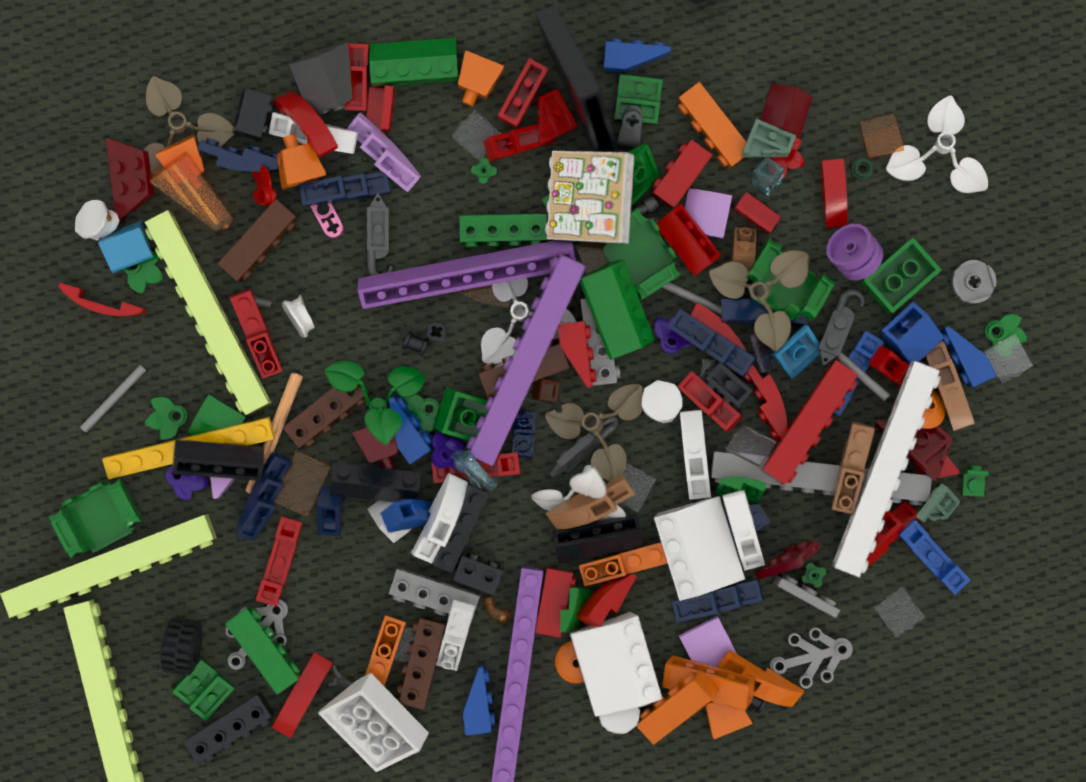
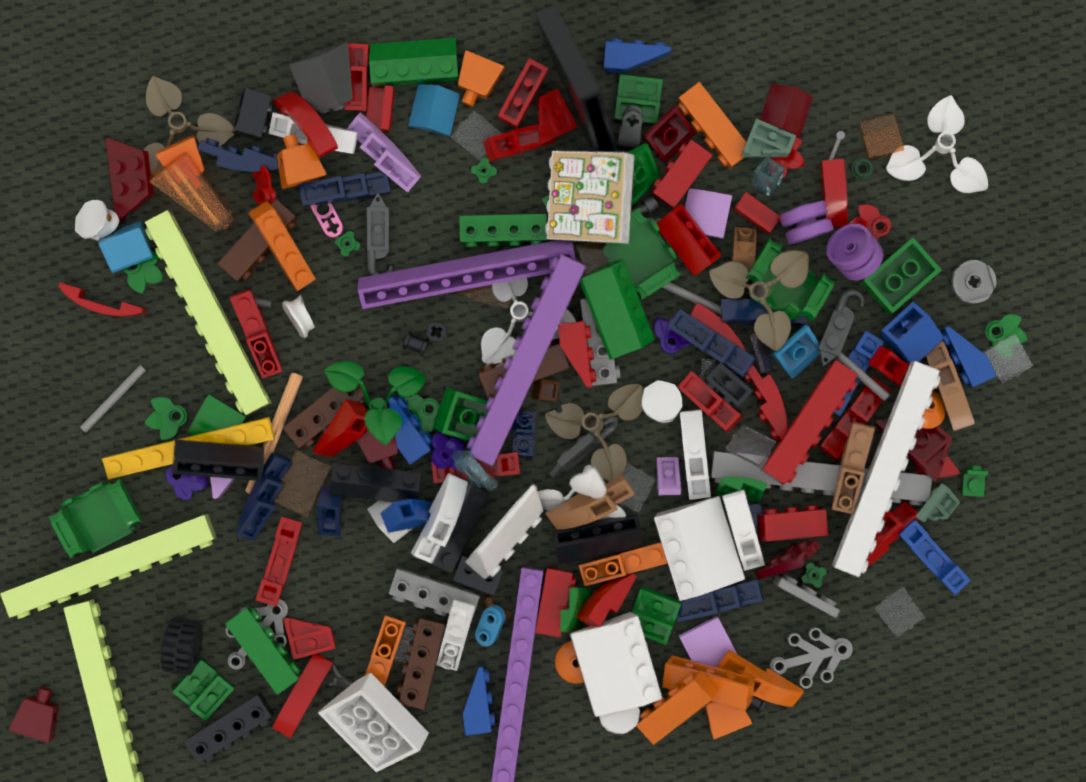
none -> dark red torso [8,687,59,743]
none -> orange brick [249,201,316,291]
none -> red wing [283,618,337,660]
none -> red slope [313,399,368,458]
none -> green plate [335,231,360,257]
none -> dark azure slope [408,84,460,136]
none -> white slope [465,485,544,579]
none -> dark azure plate [475,605,506,647]
none -> green slope [632,586,682,645]
none -> dark red slope [642,105,696,163]
none -> lavender slope [657,457,681,495]
none -> red brick [757,505,828,541]
none -> medium lavender wheel [779,201,834,245]
none -> red slope [818,376,890,461]
none -> light grey hinge [828,131,845,160]
none -> red plate [848,204,891,241]

